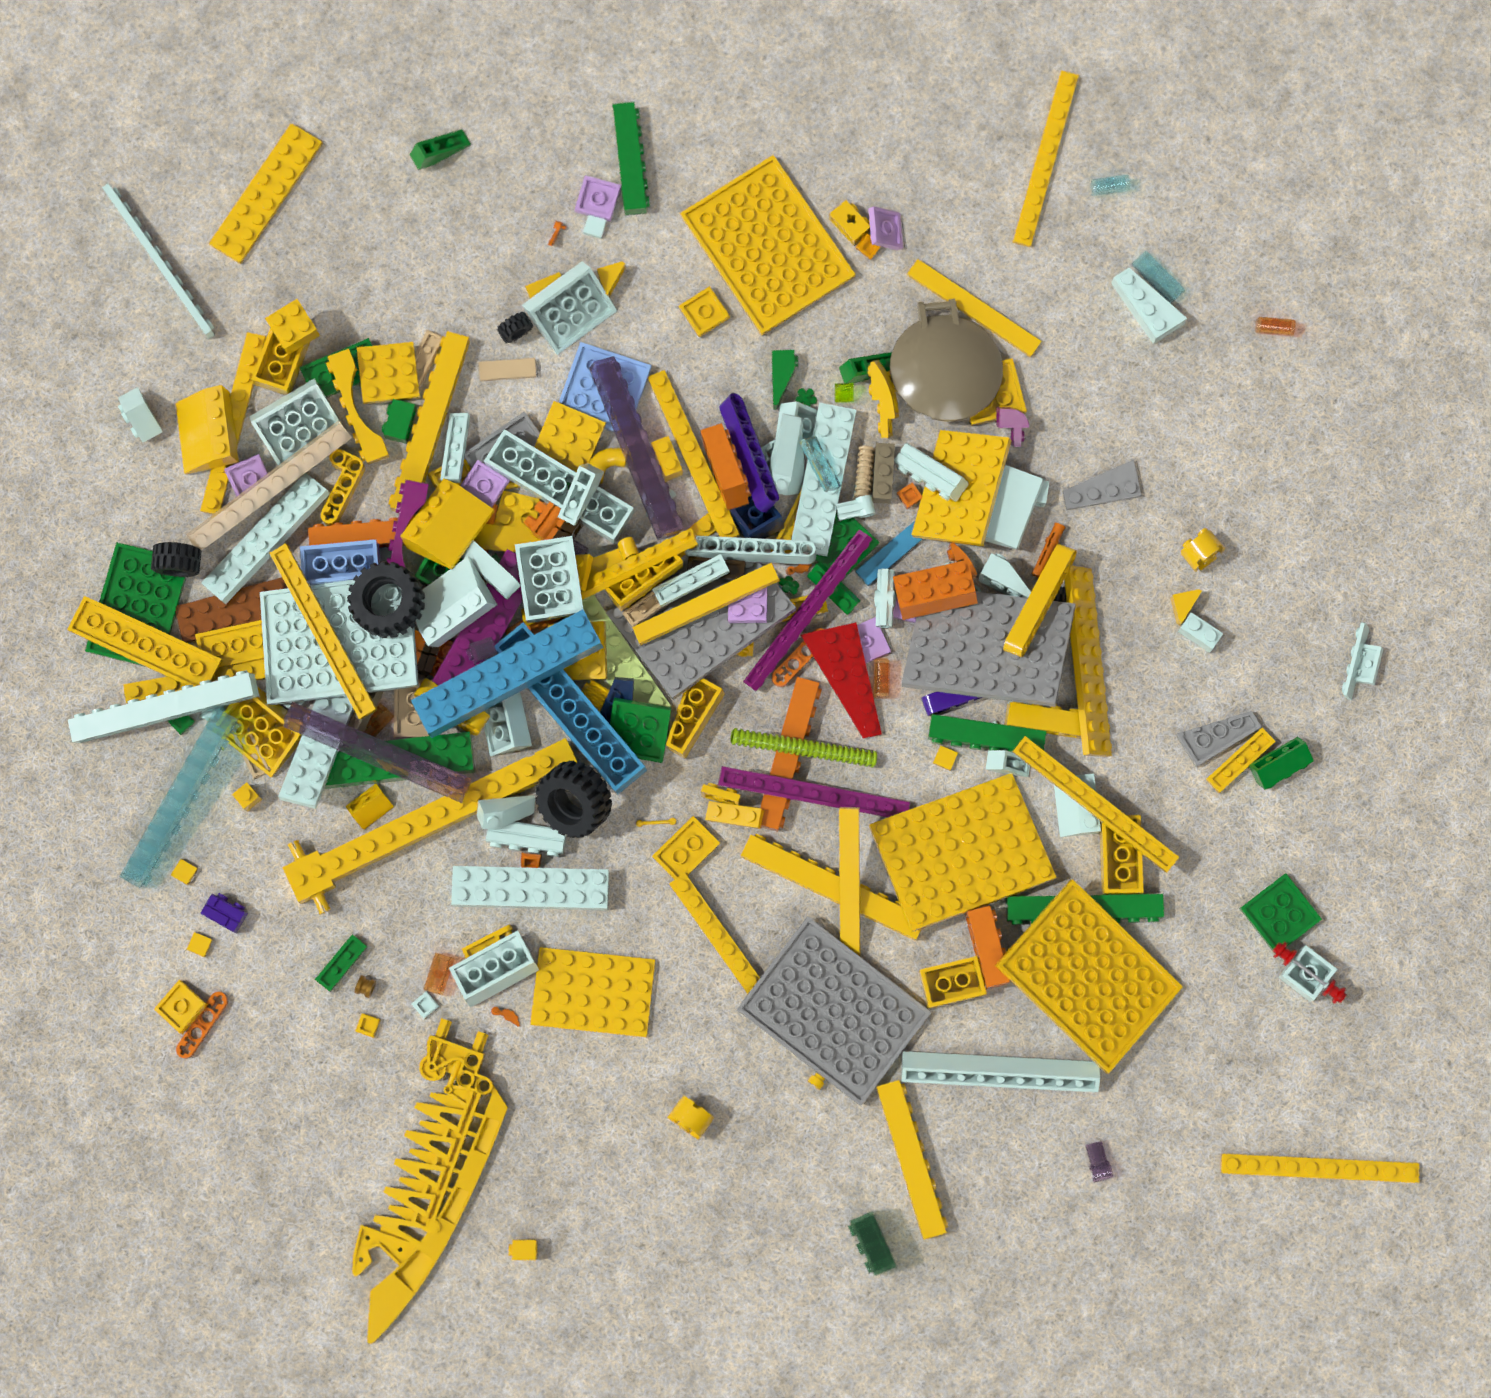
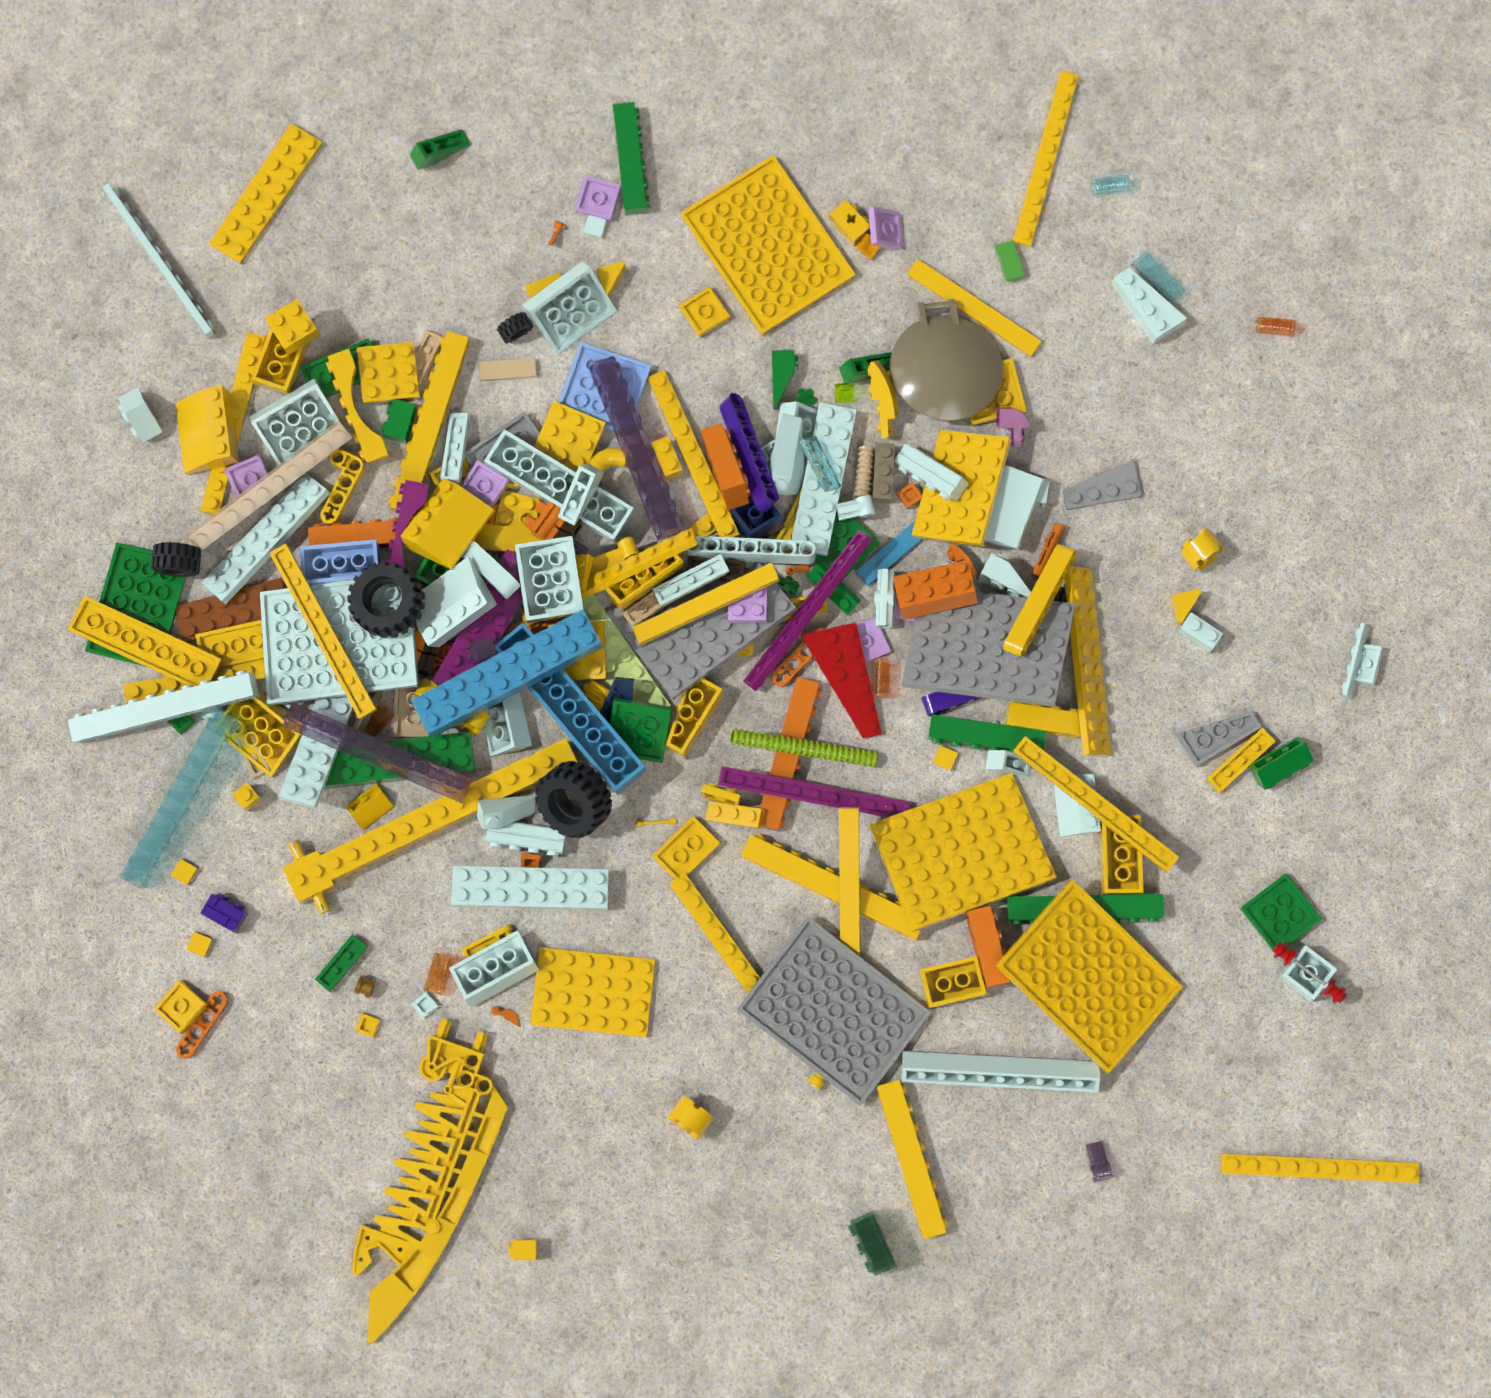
none -> bright green slope [995,240,1025,282]

